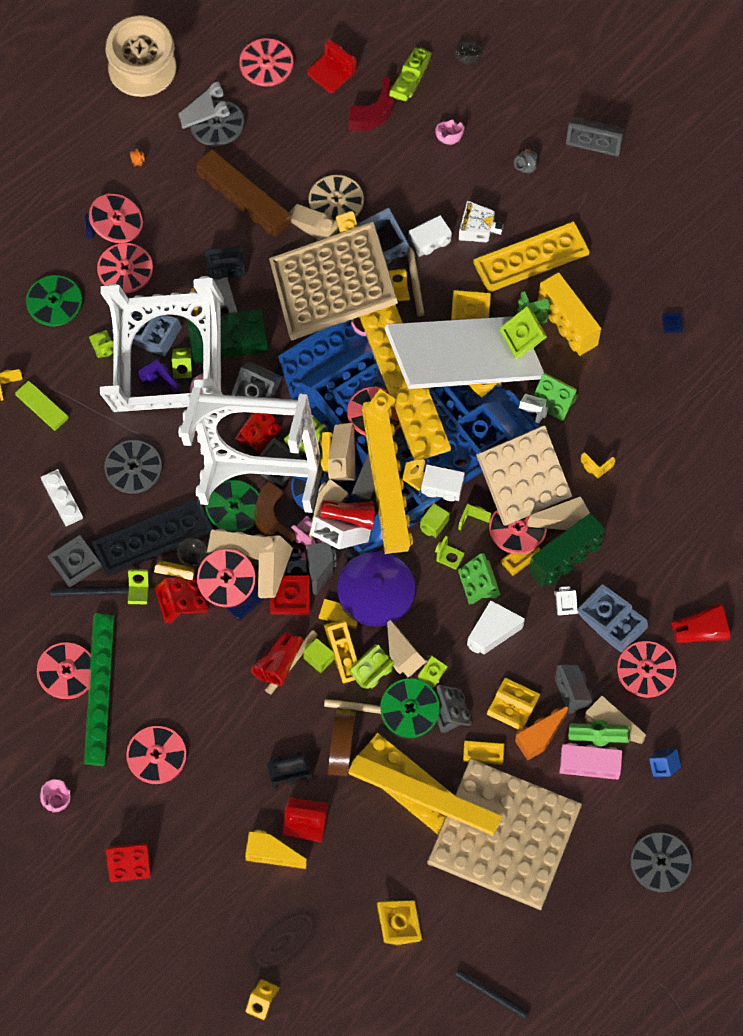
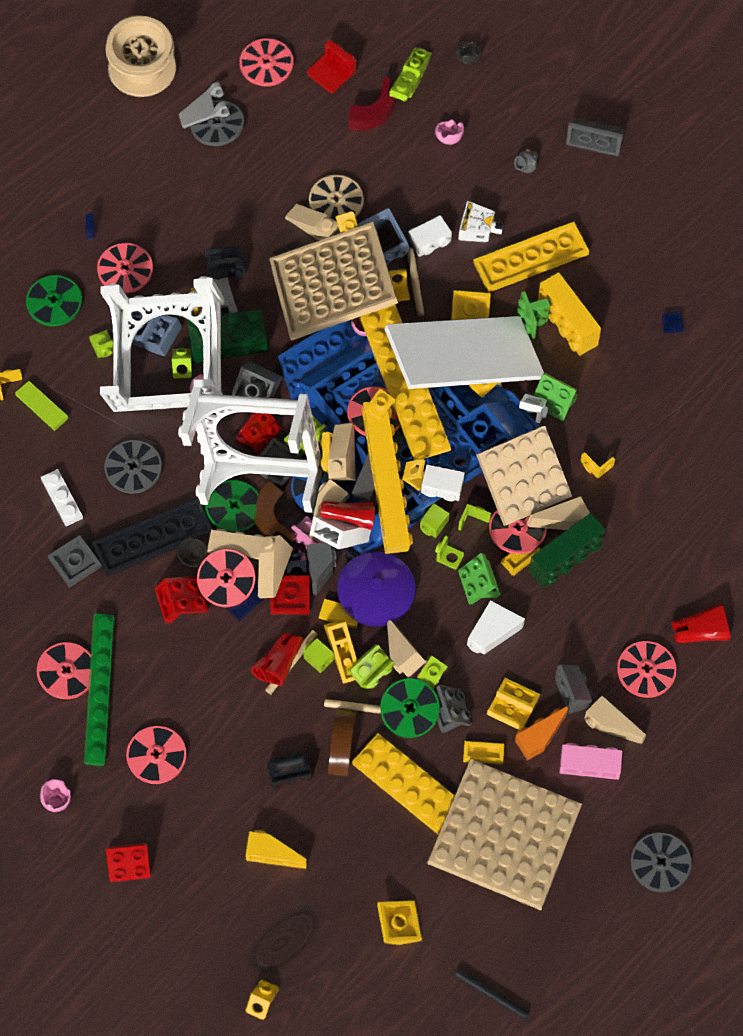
black bar [51,587,129,597] -> none
coral piece [89,194,143,243] -> none
lime bracket [128,570,149,604] -> none
orange plate [130,149,145,166] -> none
dark purple bracket [138,360,180,394] -> none
yellow tile [155,561,197,580] -> none
reddish brown brick [196,149,291,237] -> none
red bracket [282,797,328,842] -> none
yellow tile [348,755,502,836] -> none
lime tile [499,306,547,359] -> none
white bracket [554,586,578,615] -> none
bright green piece [569,720,631,747] -> none
sand blue slope [577,584,648,653] -> none
blue panel [649,749,681,777] -> none

